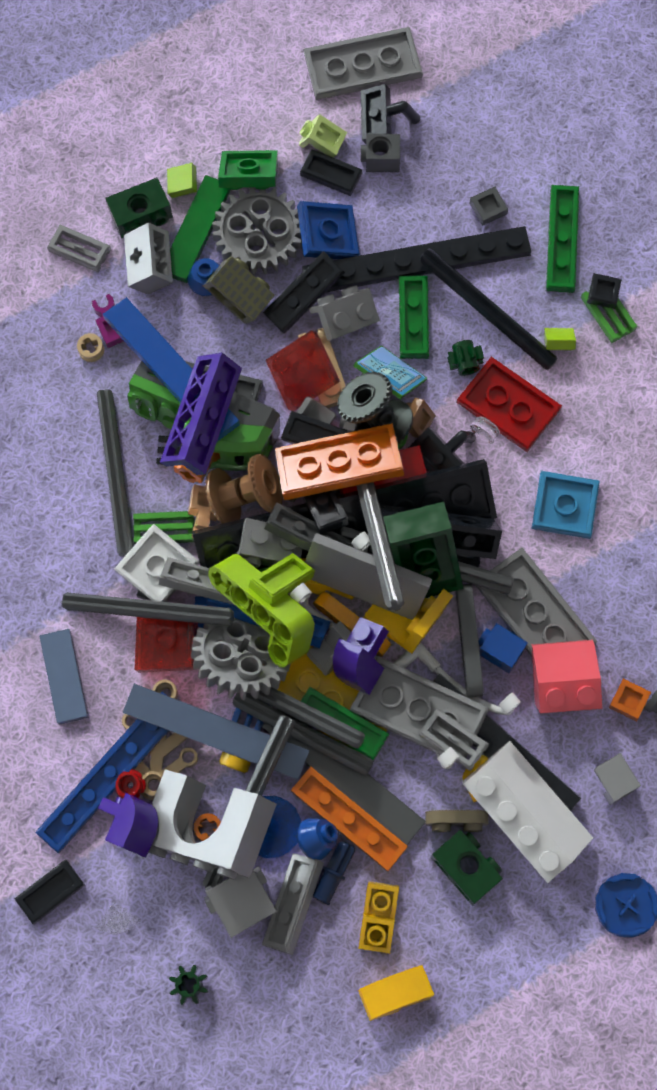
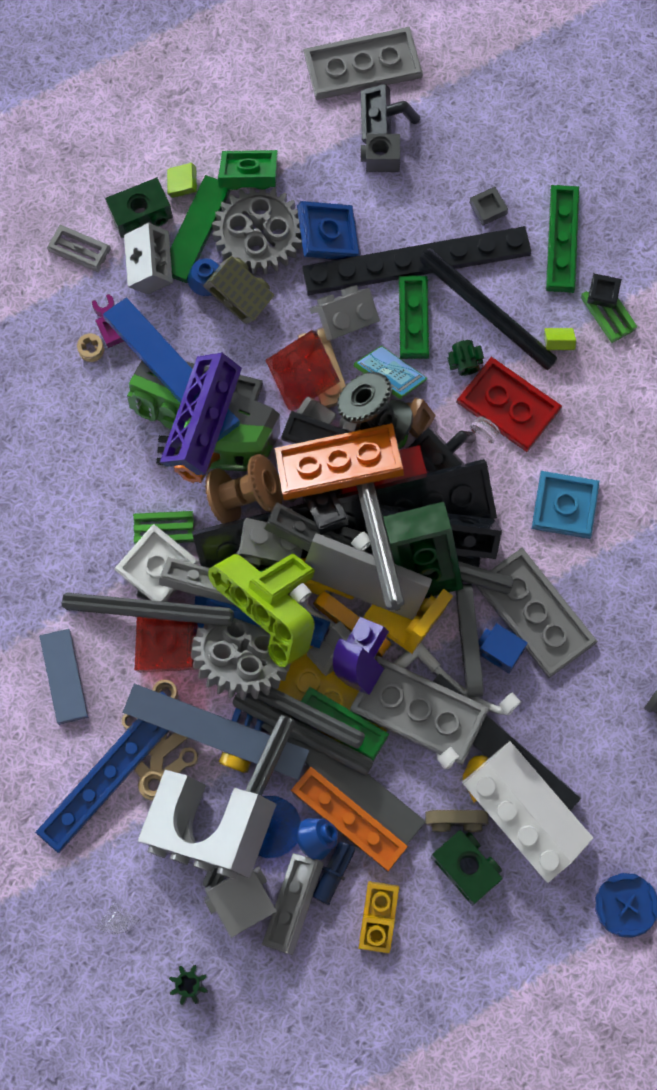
black tile [14,859,85,925] -> none
dark grey axle [97,389,133,557] -> none
dark purple brick [98,793,158,858] -> none
red plate [116,770,146,798] -> none
light nougat plate [188,484,217,539] -> none
orange bush [194,813,221,841] -> none
black tile [263,251,345,333] -> none
yellowish green bracket [299,114,347,158] -> none
black tile [300,149,362,196] -> none
yellow slope [358,965,434,1021] -> none
light grey tile [419,708,489,771] -> none
coral slope [531,640,602,714] -> none
light grey panel [594,753,641,805] -> none
orange plate [609,678,651,722] -> none

